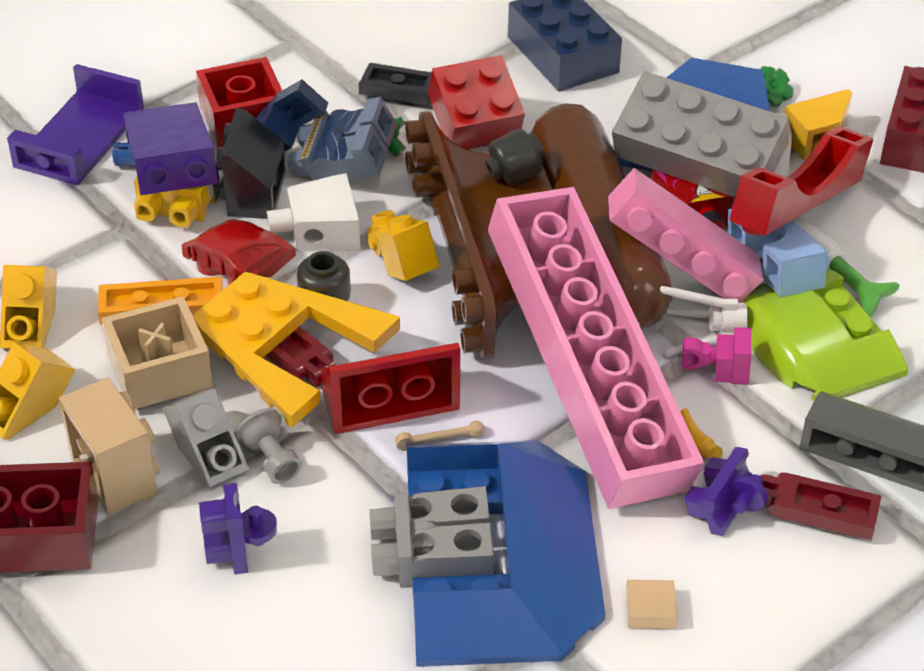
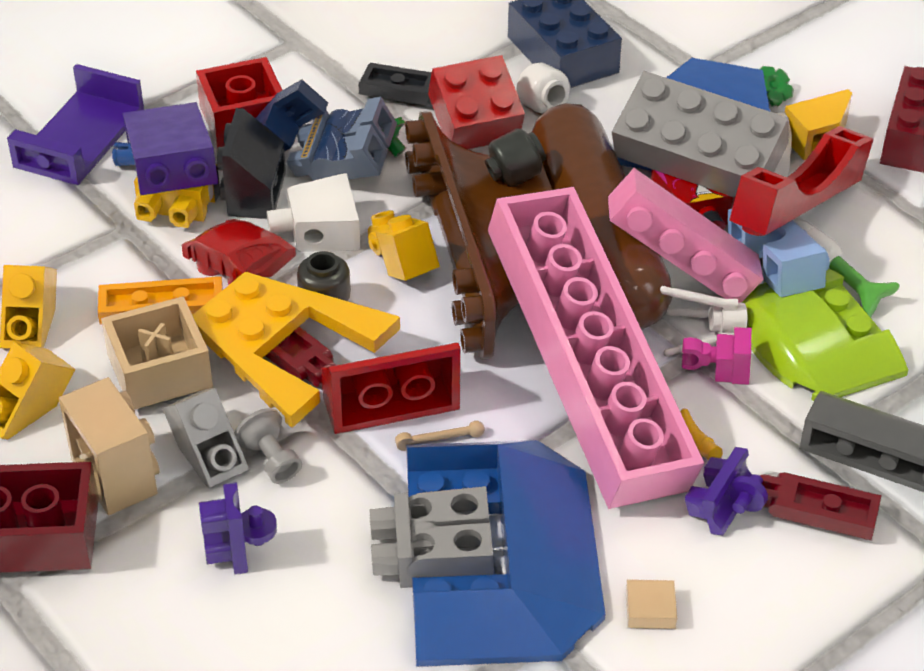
none -> white head [516,63,570,114]

